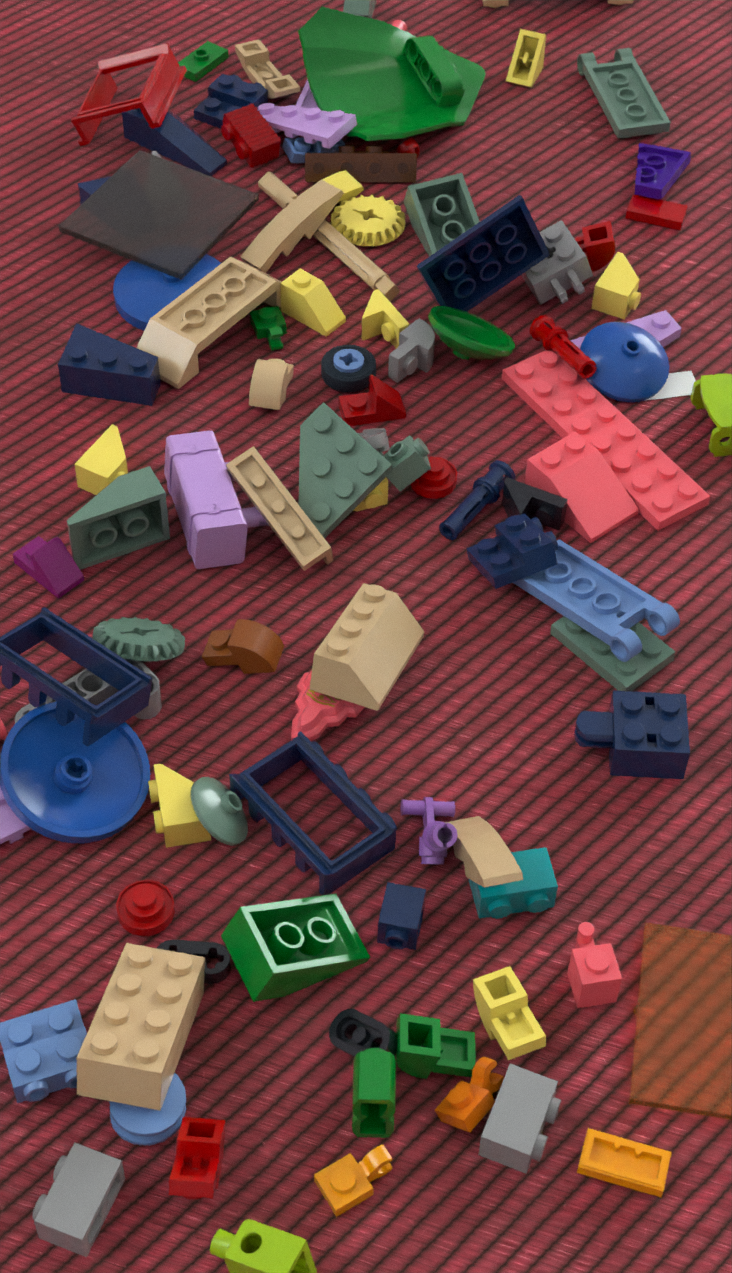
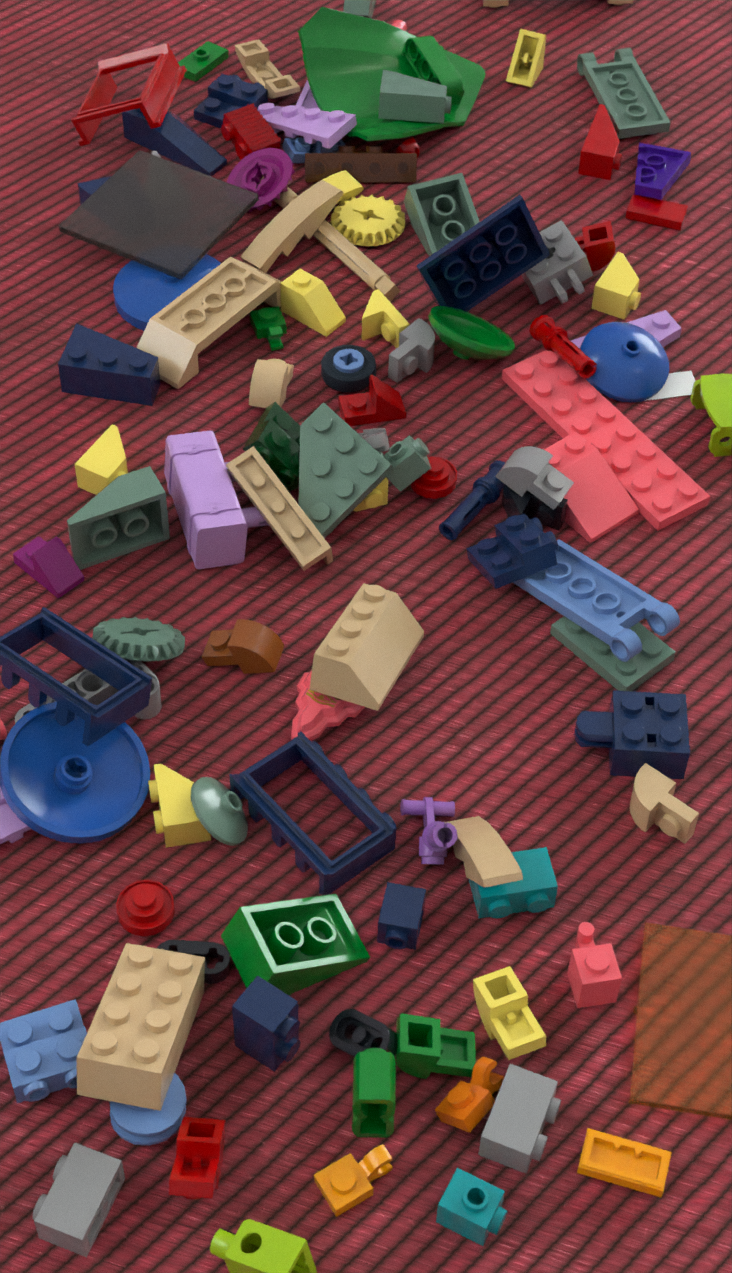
none -> magenta gear [226,148,295,212]
none -> dark blue brick [232,975,301,1072]
none -> dark green plate [243,402,300,492]
none -> sand green slope [378,70,452,124]
none -> teal brick [436,1168,508,1246]
none -> light grey brick [495,446,574,510]
none -> red slope [578,104,623,180]
none -> tan brick [630,763,699,844]

